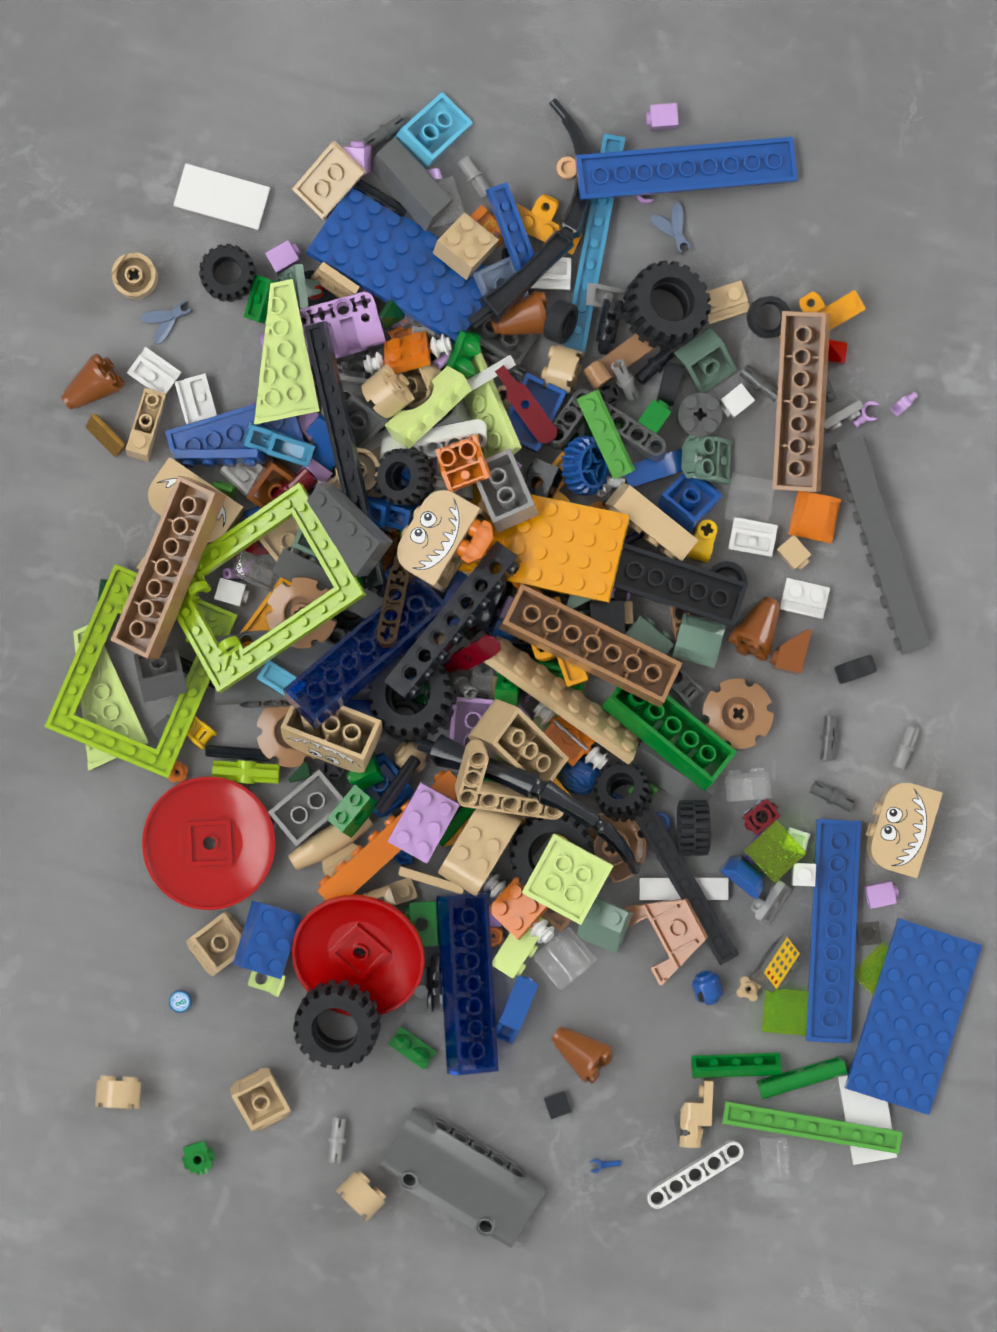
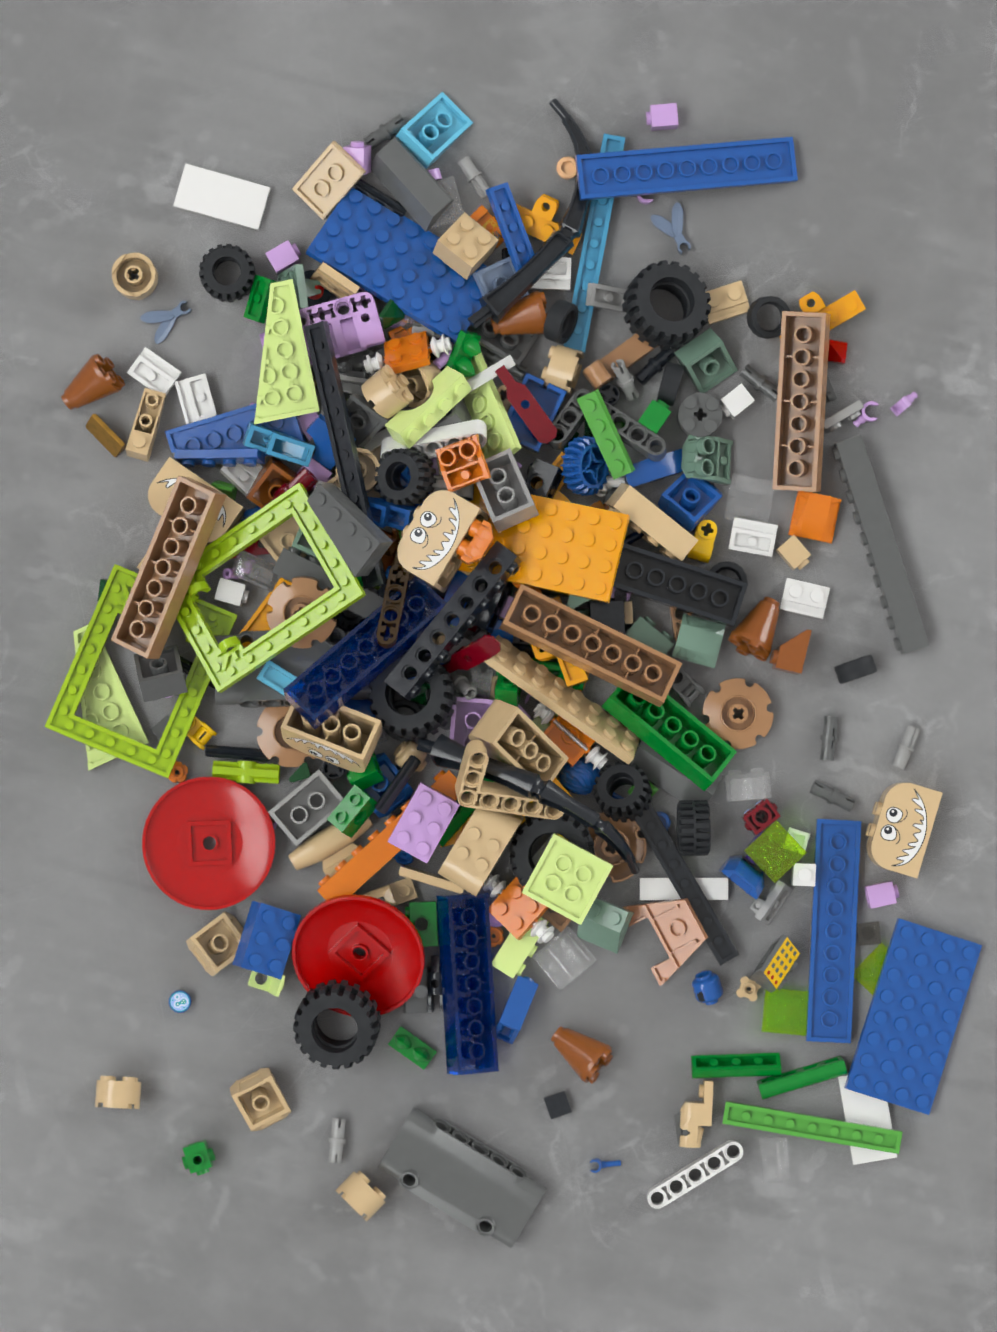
black hinge [595,299,623,355] -> none

